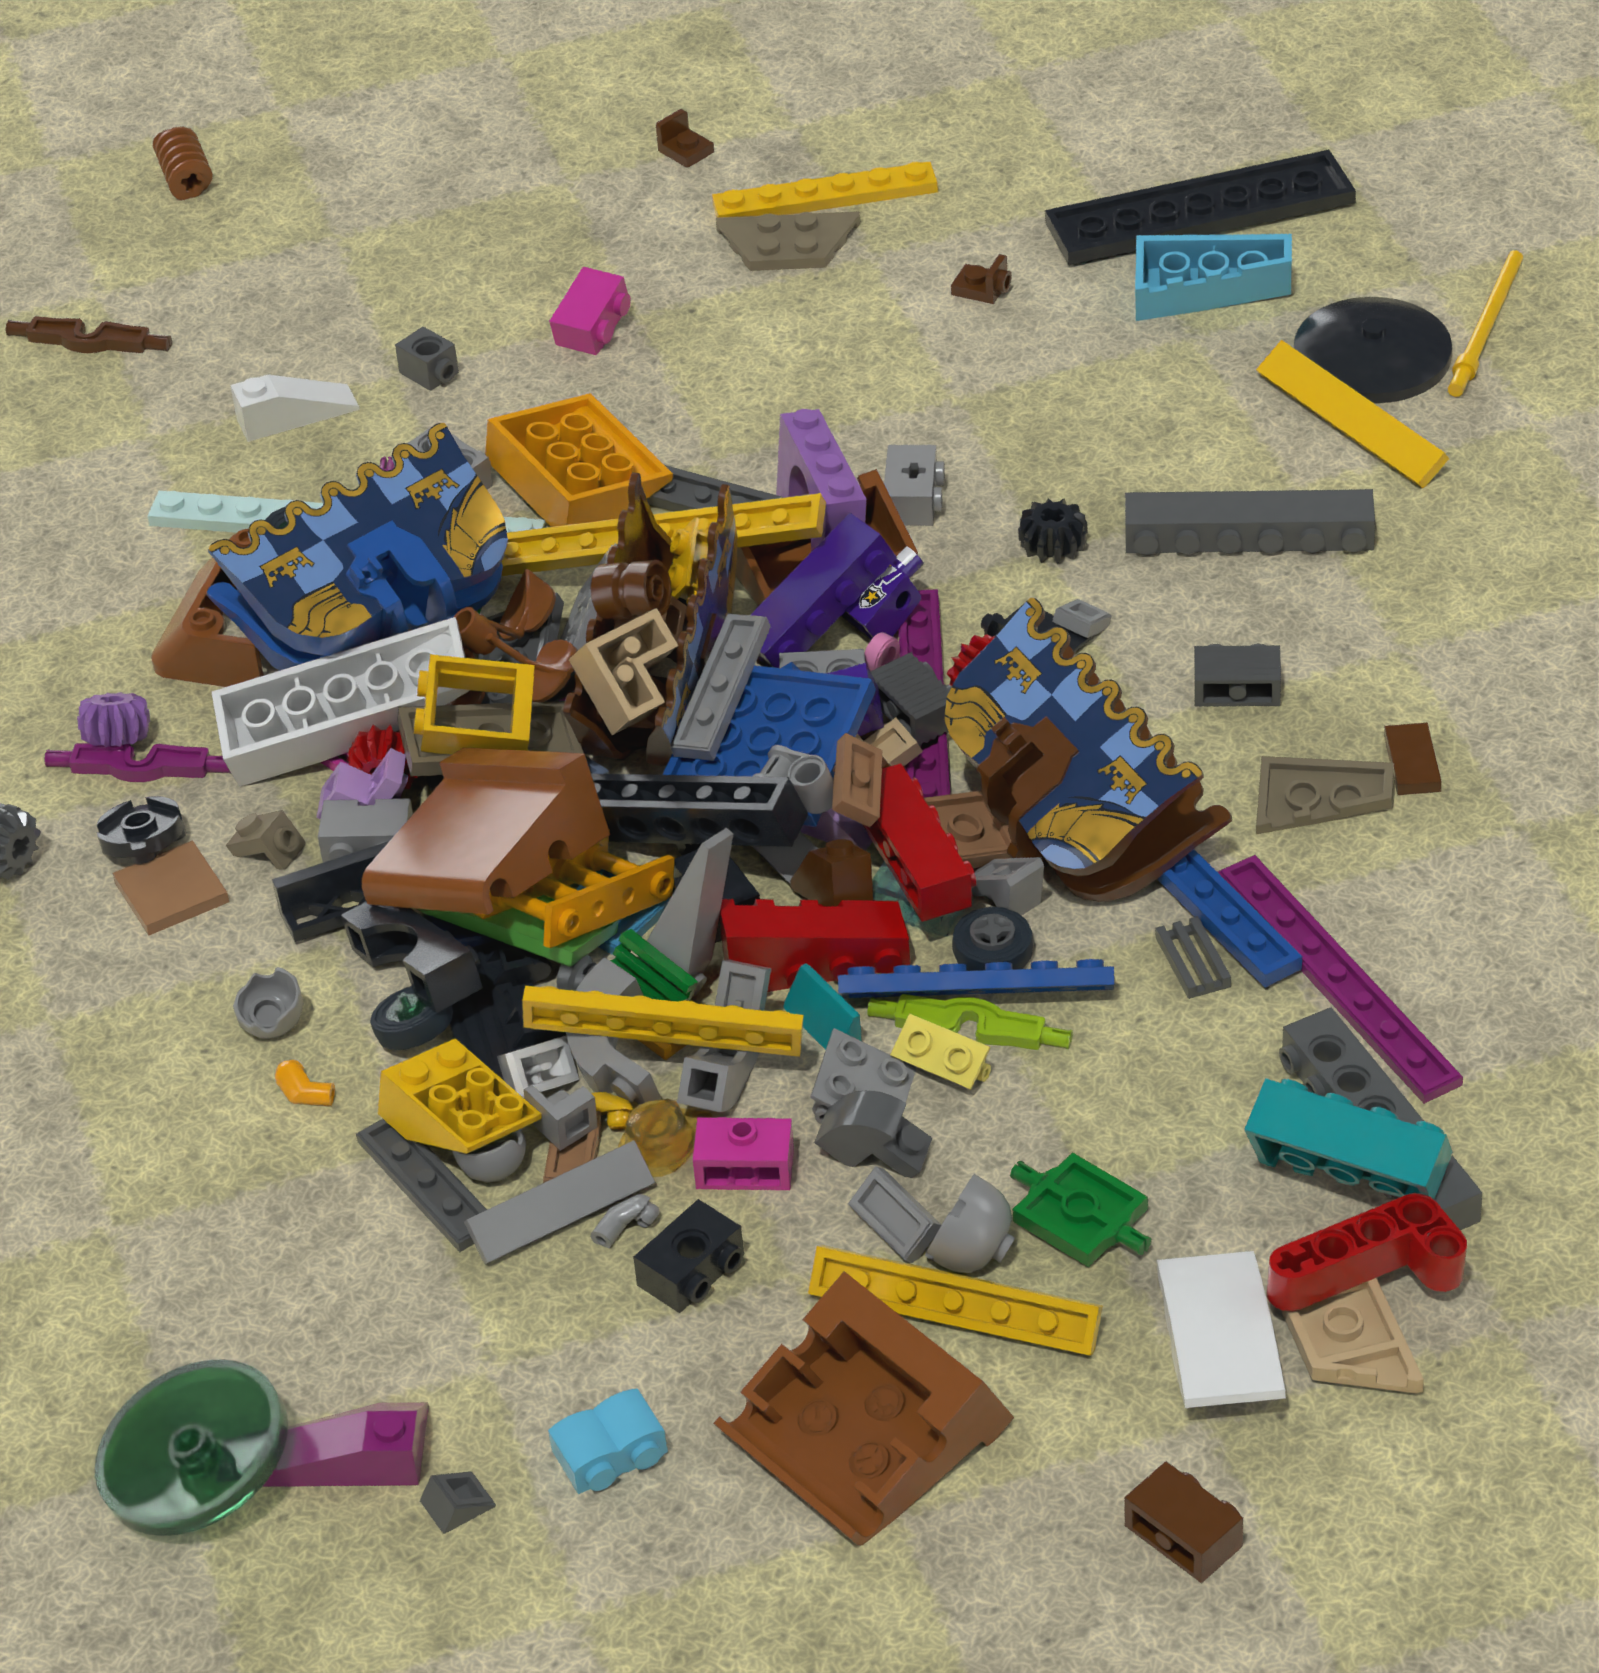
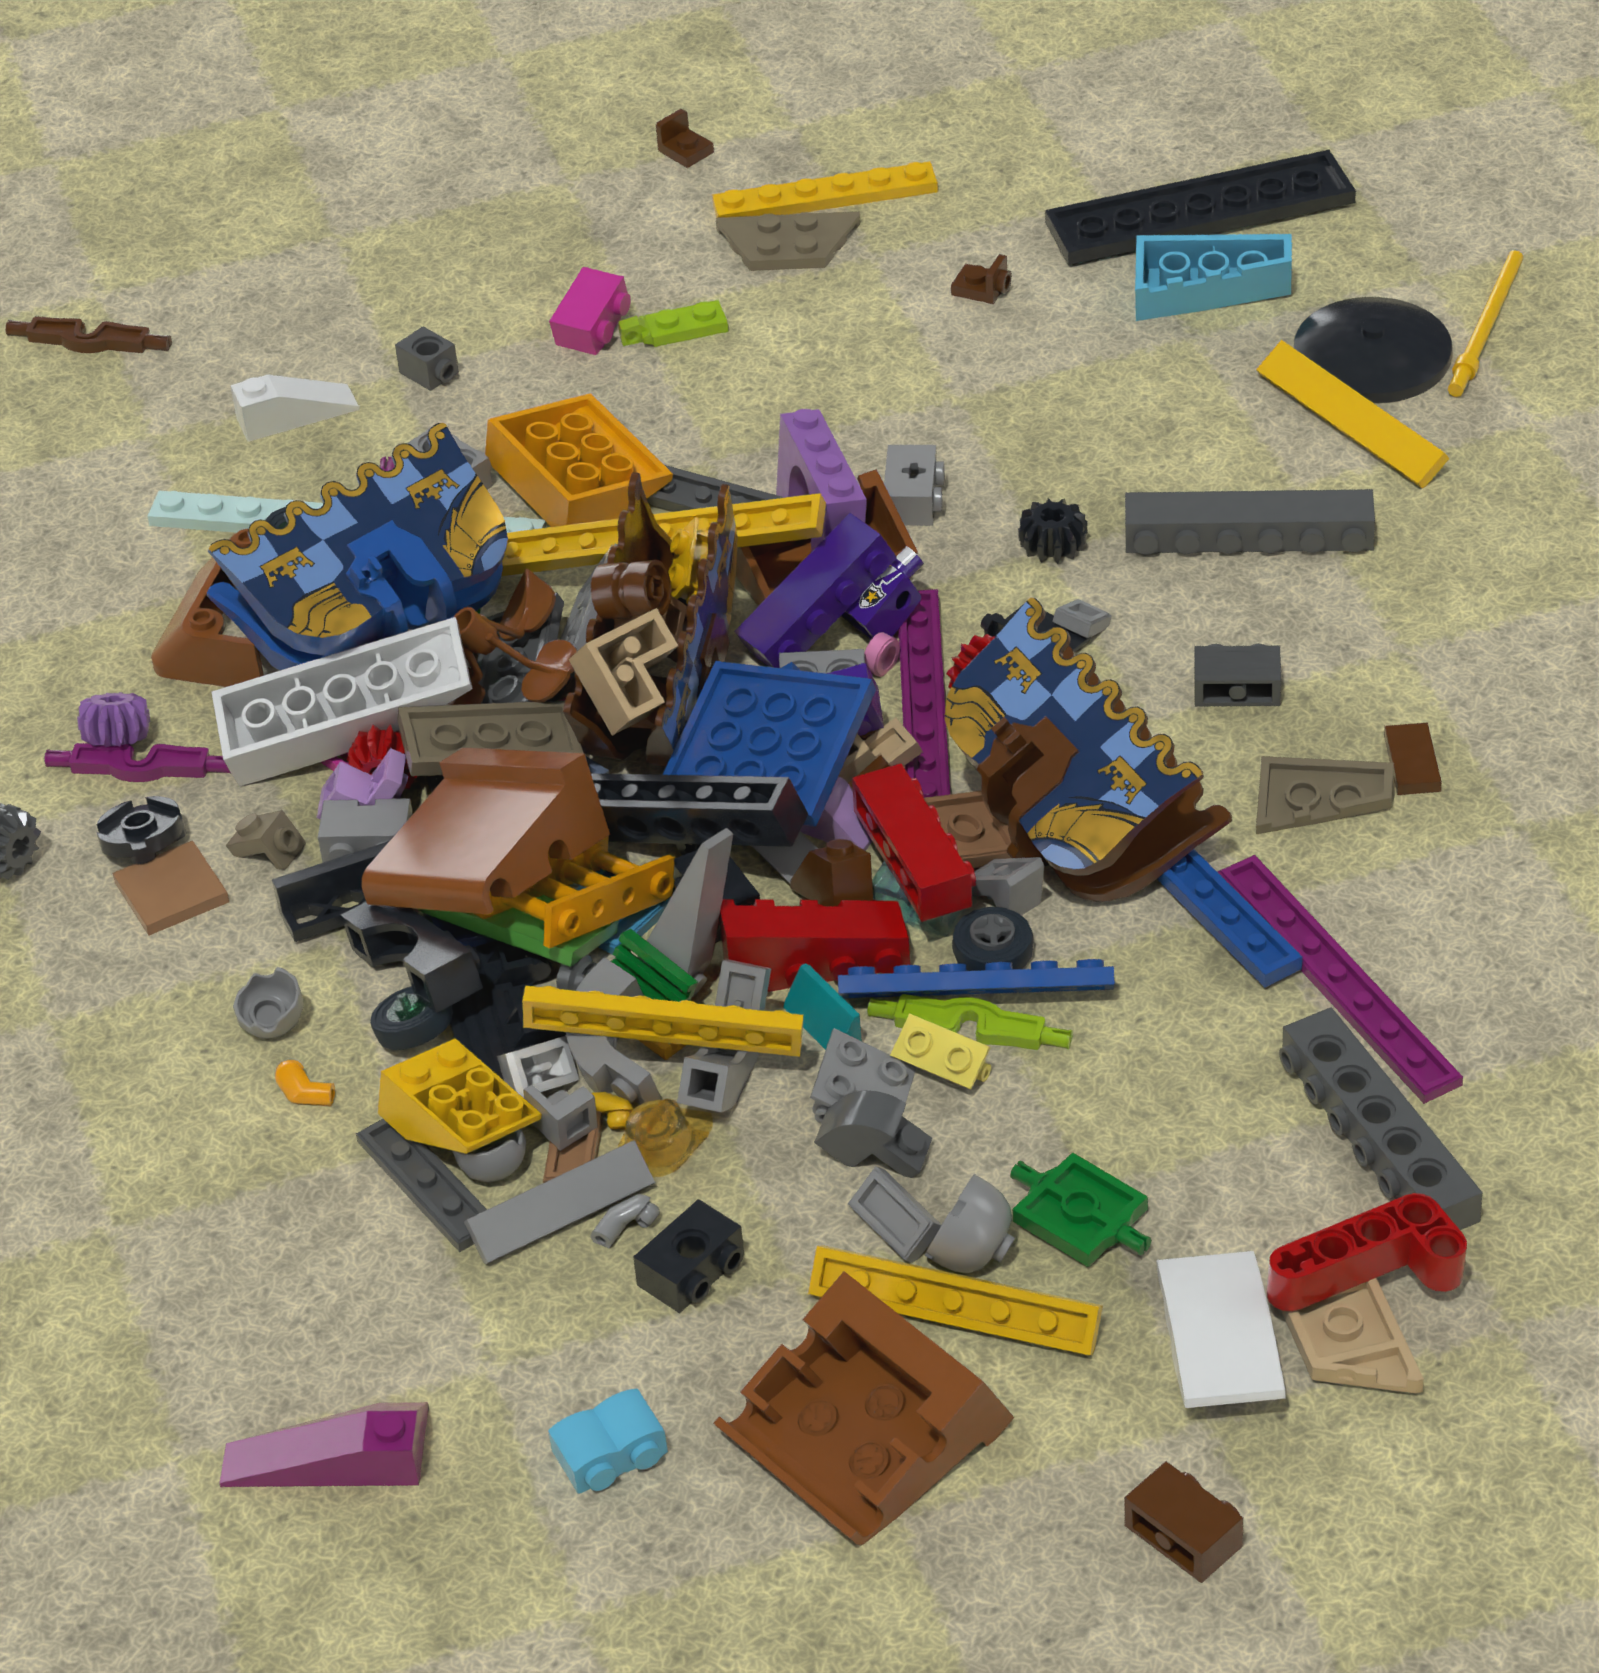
clear green dish [95,1359,288,1536] -> none
dark orange piece [153,126,213,201] -> none
yellow window [414,654,535,755] -> none
dark grey slope [420,1471,496,1534] -> none
light grey tile [670,614,771,761] -> none
dark pink brick [693,1117,794,1190] -> none
light grey piece [753,745,834,814] -> none
medium nougat hinge [832,733,883,827] -> none
dark grey brick [870,652,952,746] -> none
dark grey tile [1155,916,1231,999] -> none
teal wedge [1244,1078,1453,1199] -> none
none -> lime hinge [618,300,729,347]

